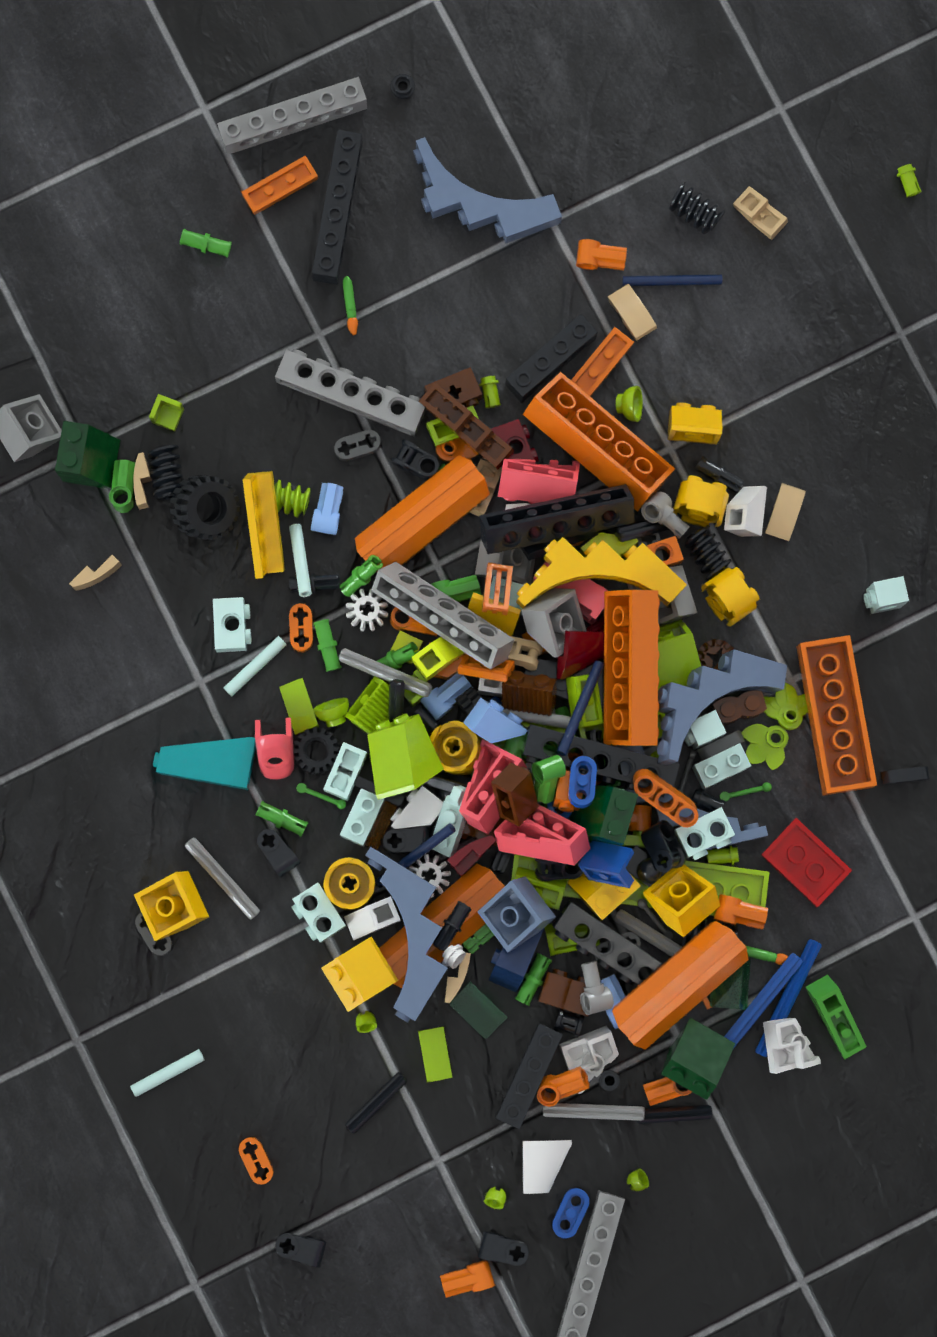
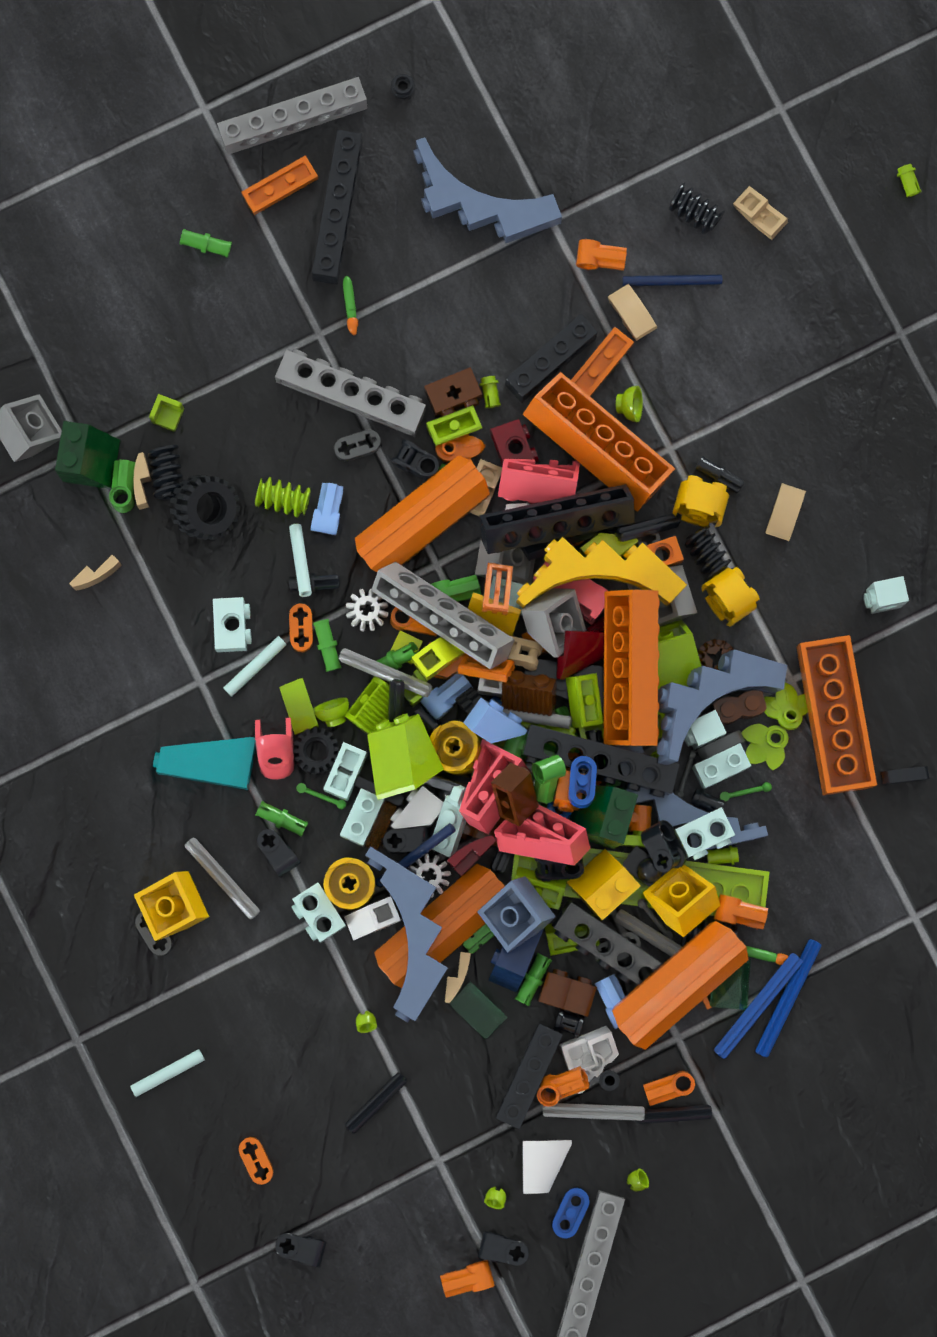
yellow fence [243,471,285,579] -> none
yellow slope [321,936,399,1012] -> none
bright green pin [340,555,383,597] -> none
lime slope [418,1027,452,1082] -> none
reddish brown slope [419,383,514,470] -> none
black axle [433,901,472,951] -> none
white plate [442,944,466,969] -> none
dark blue bar [557,661,604,756] -> none
blue panel [578,841,634,889] -> none
light grey pin [580,961,614,1015] -> none
orange beam [633,769,698,827] -> none
light grey pin [641,492,690,538] -> none
dark green slope [661,1018,736,1100] -> none
yellow slope [667,403,722,445] -> none
white slope [724,486,767,537] -> none
red plate [761,818,852,908] -> none
white slope [763,1018,821,1074] -> none
bright green slope [806,975,867,1059] -> none

